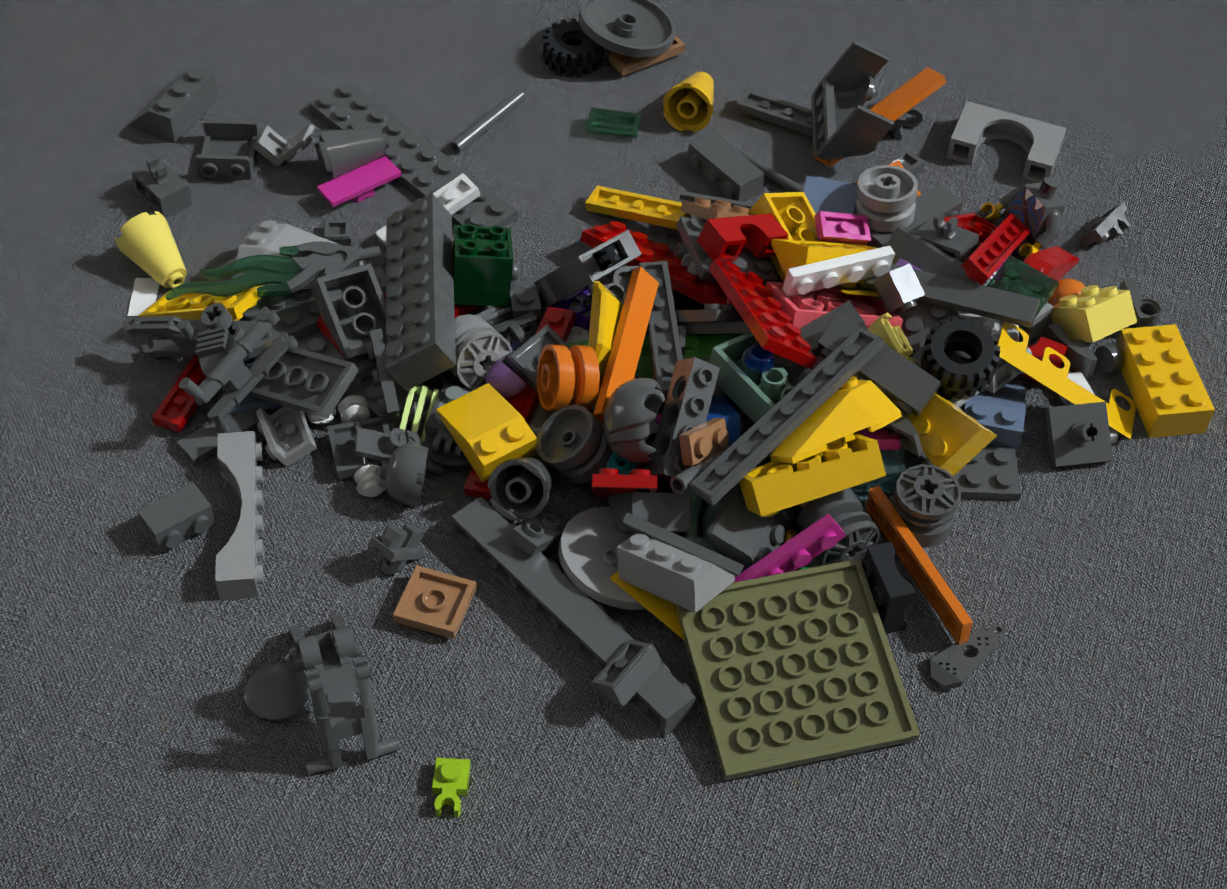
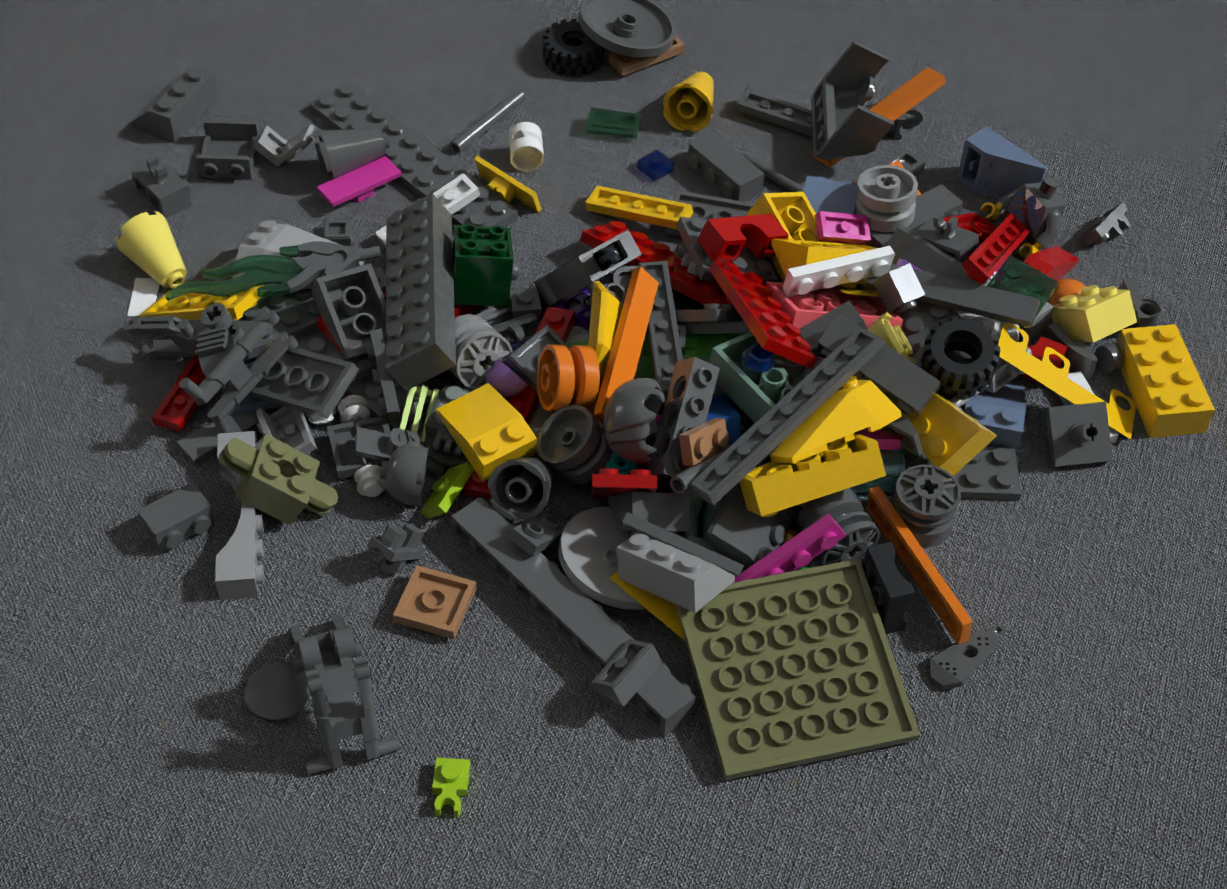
medium nougat plate [681,197,754,220] -> none
light grey arch [947,101,1067,183] -> none
none -> olive brick [219,433,338,525]
none -> lime plate [420,462,474,519]
none -> yellow piece [474,156,542,213]
none -> white wheel [508,122,544,172]
none -> clear blue plate [637,149,674,182]
none -> sand blue slope [957,126,1047,199]

